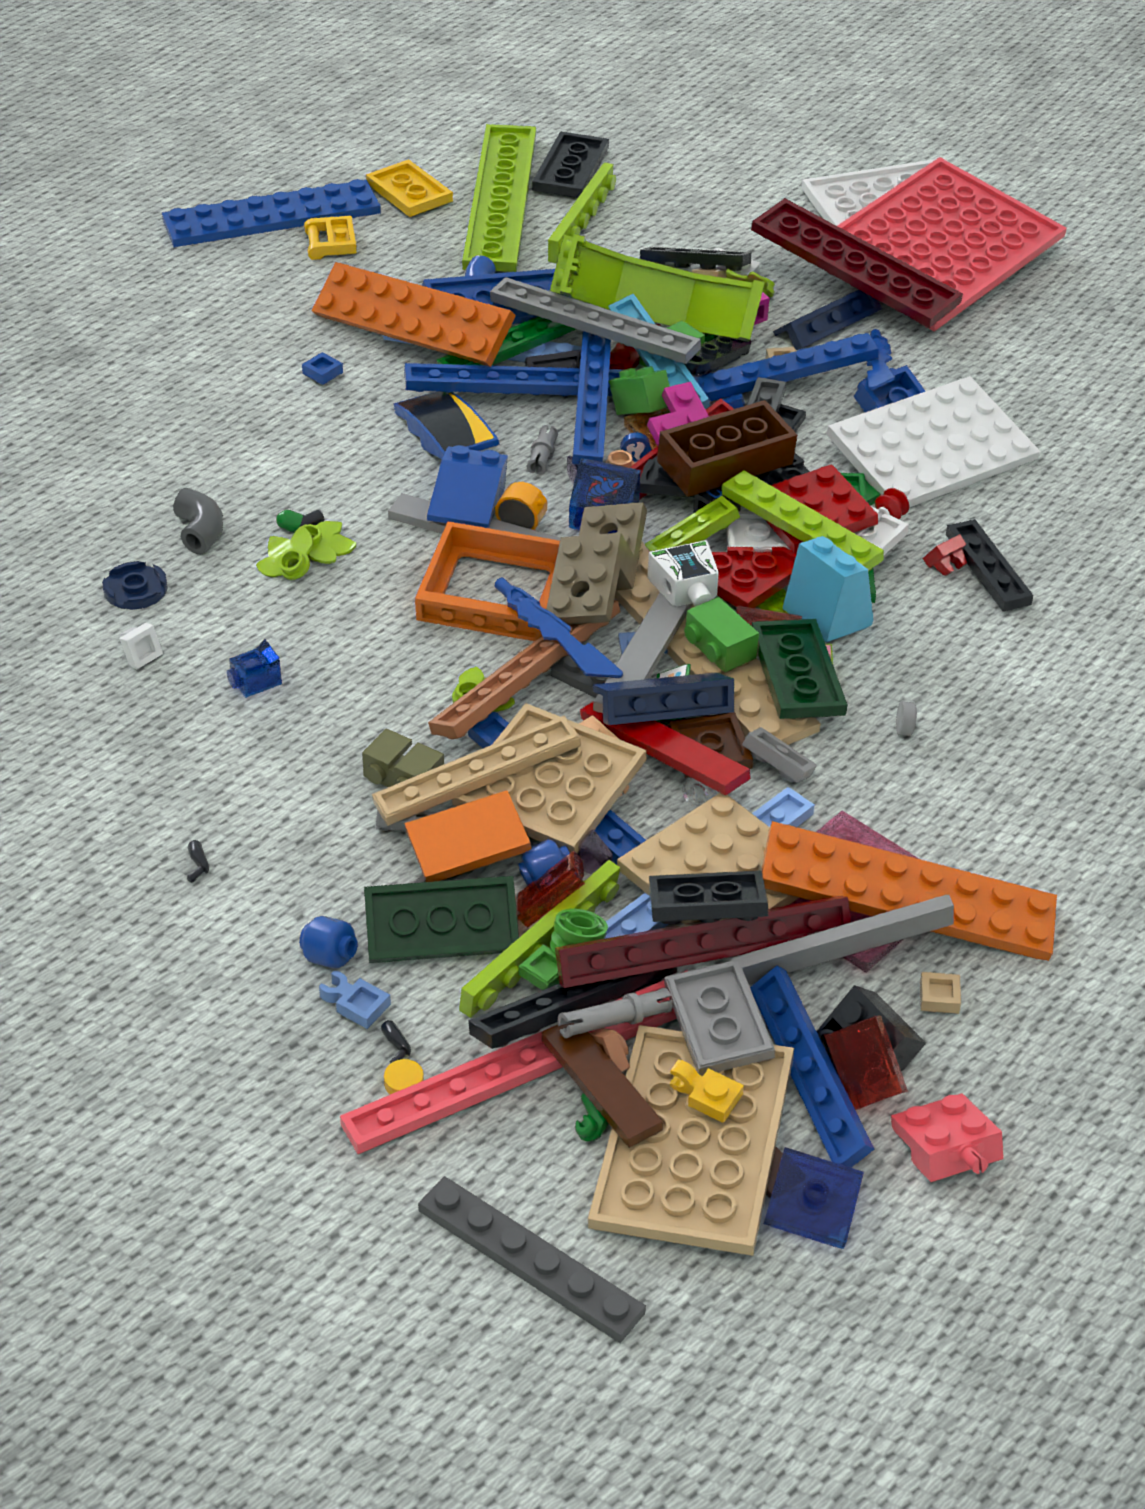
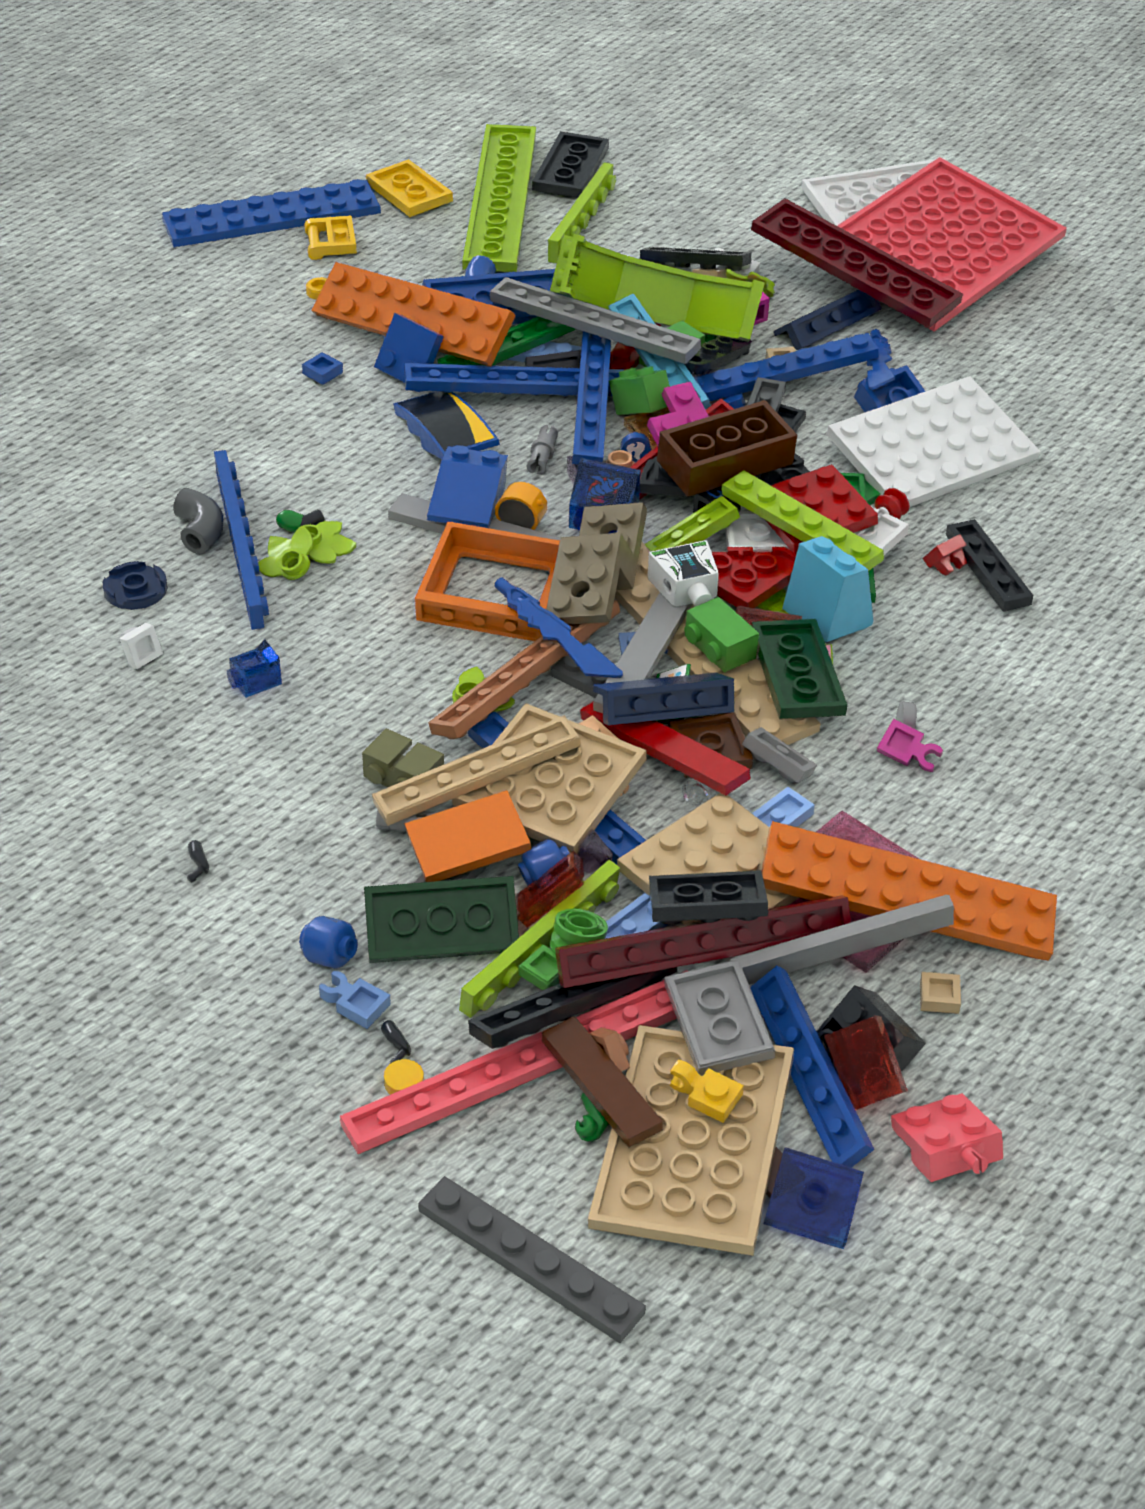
light grey pin [558,988,673,1038] -> none
none -> blue plate [214,450,269,630]
none -> yellow tile [306,277,327,300]
none -> blue plate [374,313,444,383]
none -> dark pink plate [877,719,943,772]

